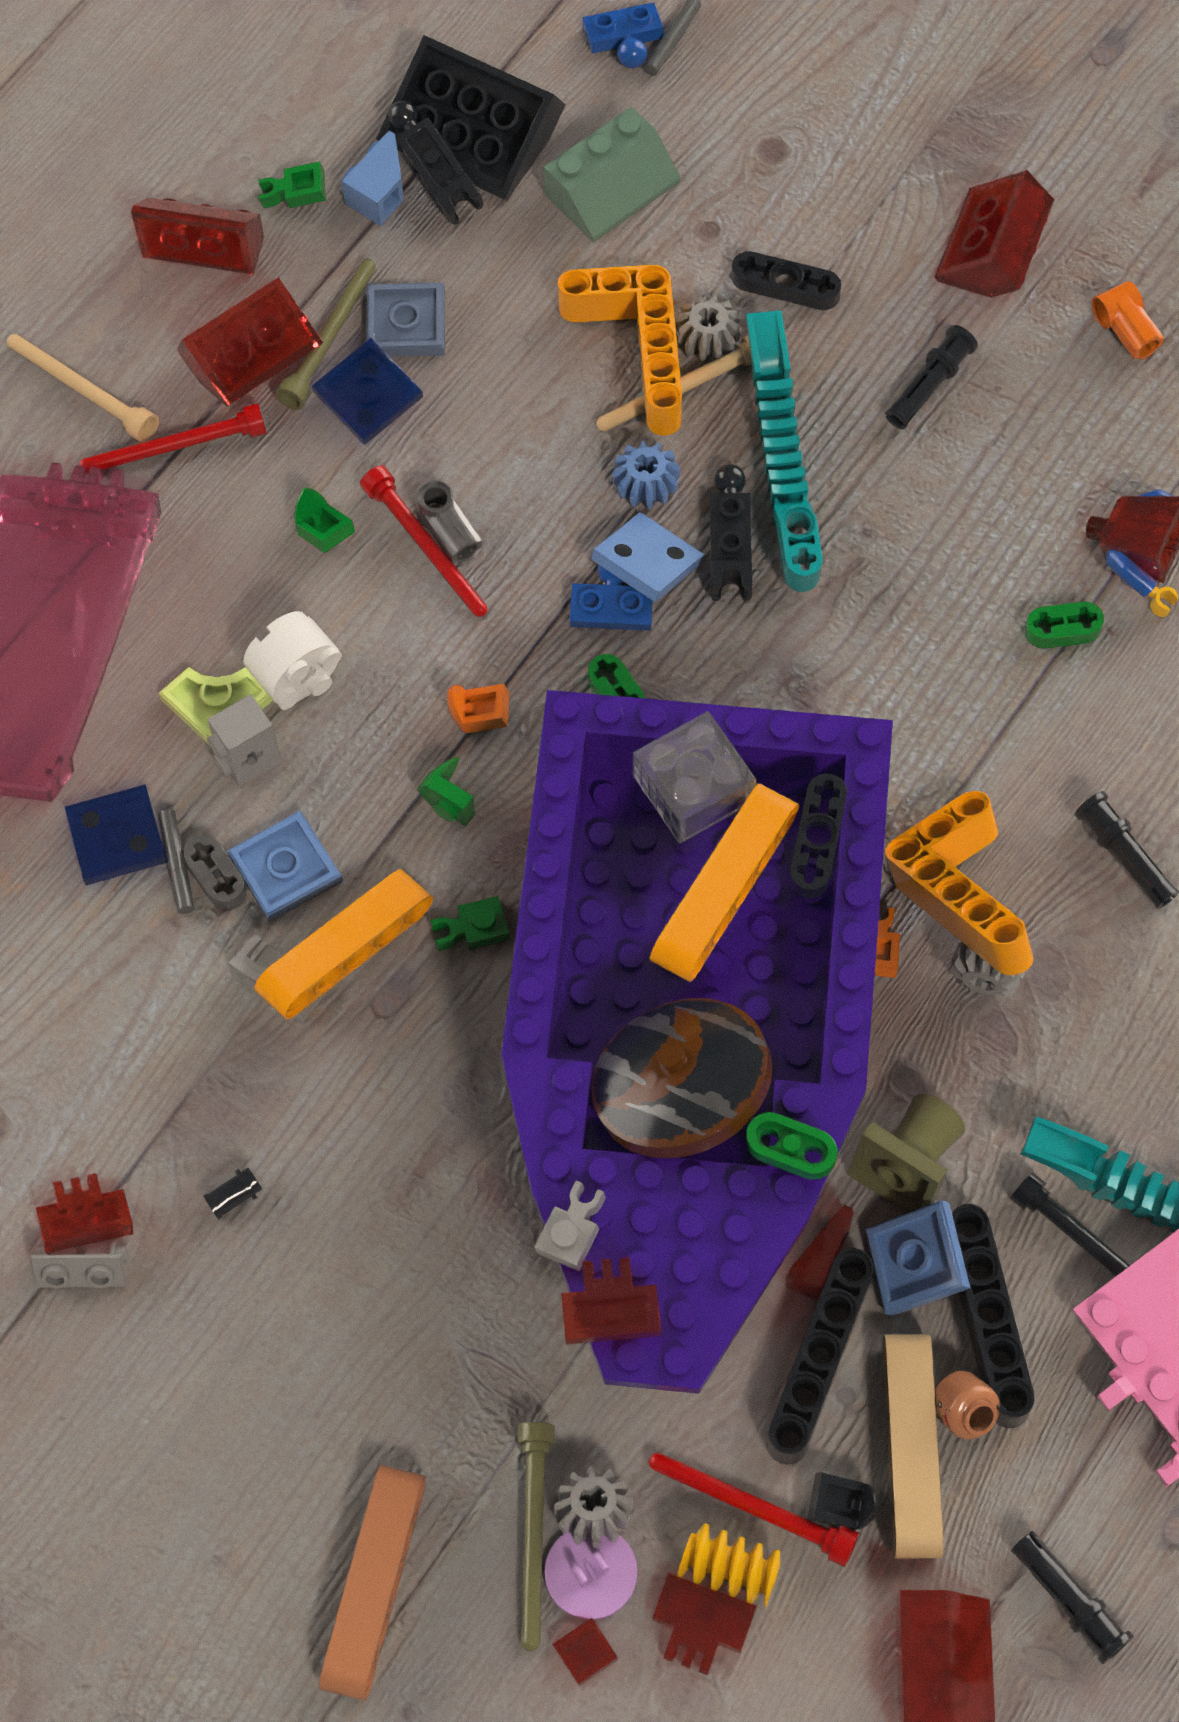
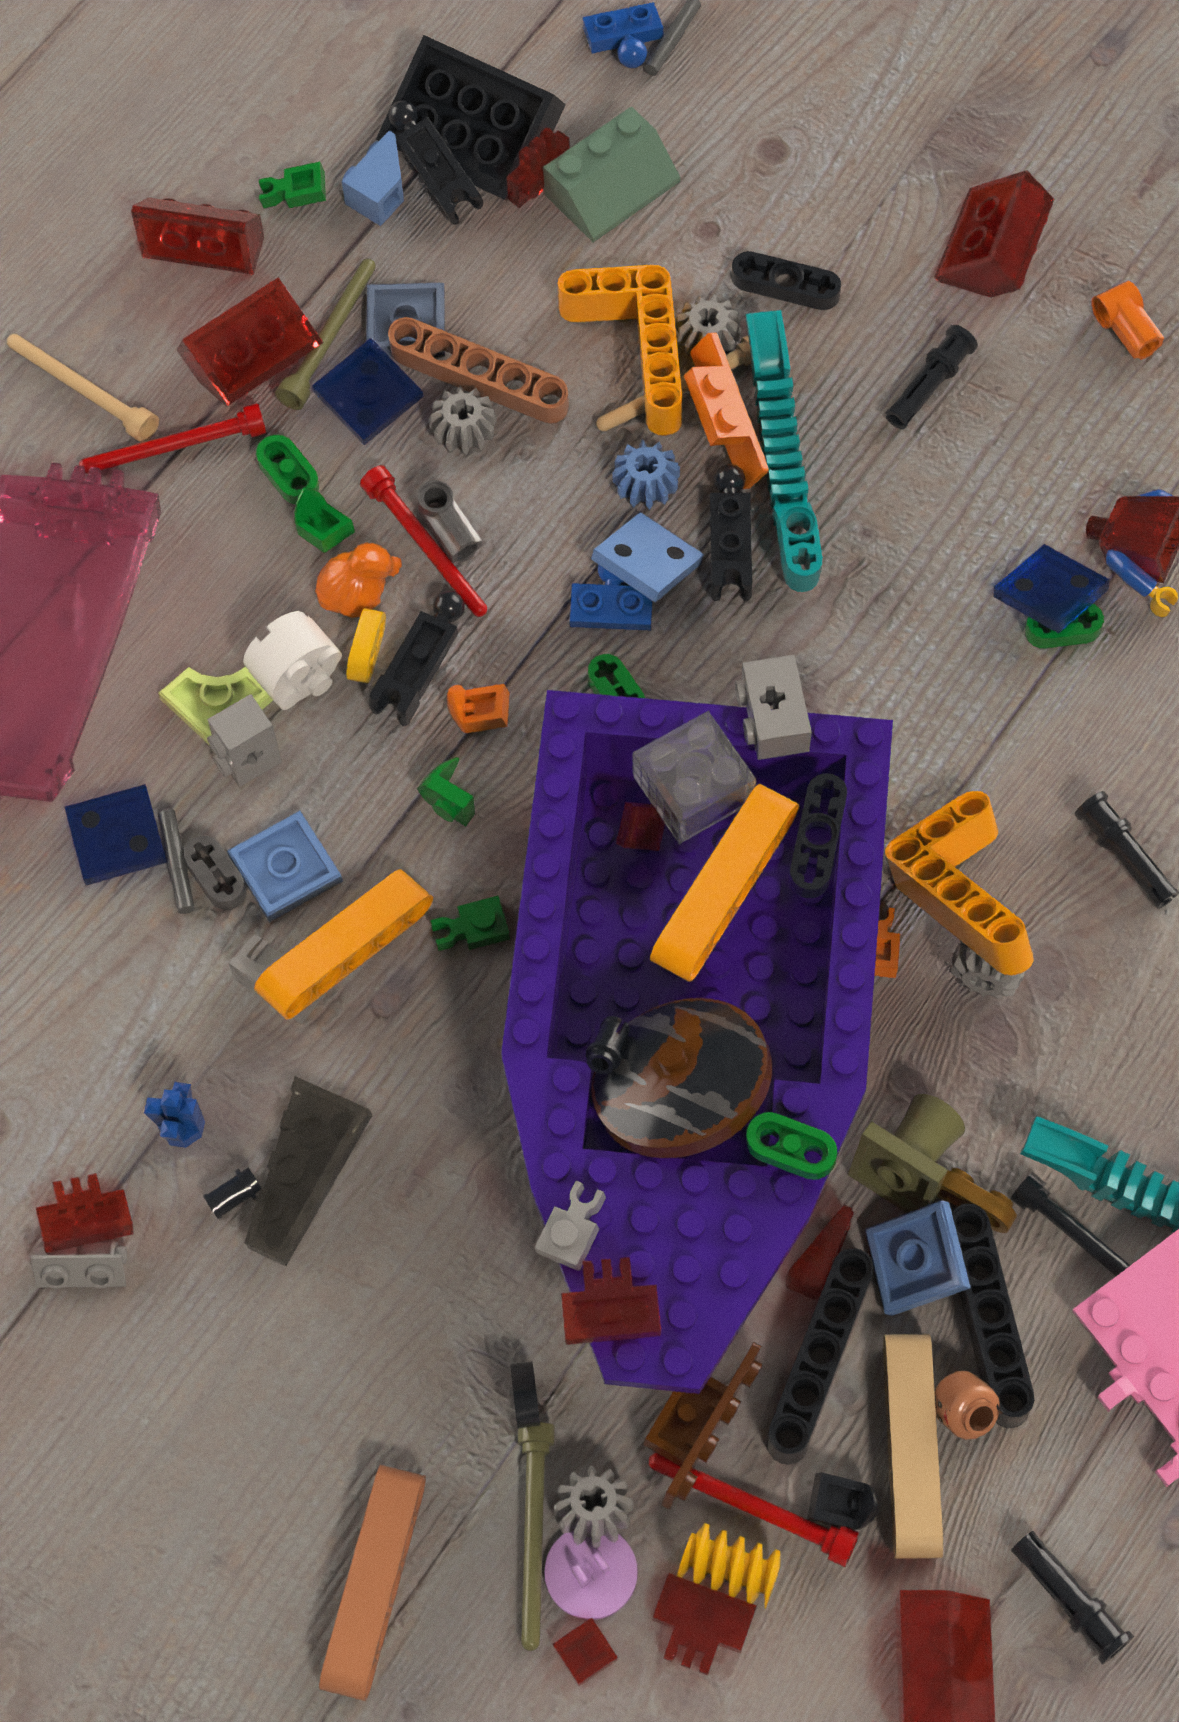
none -> blue rock [144,1082,205,1148]
none -> clear smoke wing [244,1076,372,1266]
none -> green plate [256,435,319,505]
none -> orange hair [315,542,402,618]
none -> yellow beam [346,608,386,683]
none -> black plate [369,590,465,726]
none -> nougat beam [388,317,569,424]
none -> light grey gear [429,386,497,455]
none -> clear red hinge [507,127,570,208]
none -> black beam [510,1361,541,1429]
none -> black pin [585,1016,630,1074]
none -> clear red tile [616,802,668,851]
none -> reddish brown bracket [643,1342,763,1510]
none -> orange bracket [684,332,769,489]
none -> light grey brick [735,655,812,760]
none -> pearl gold plate [937,1168,1017,1233]
none -> clear blue tile [993,544,1110,633]

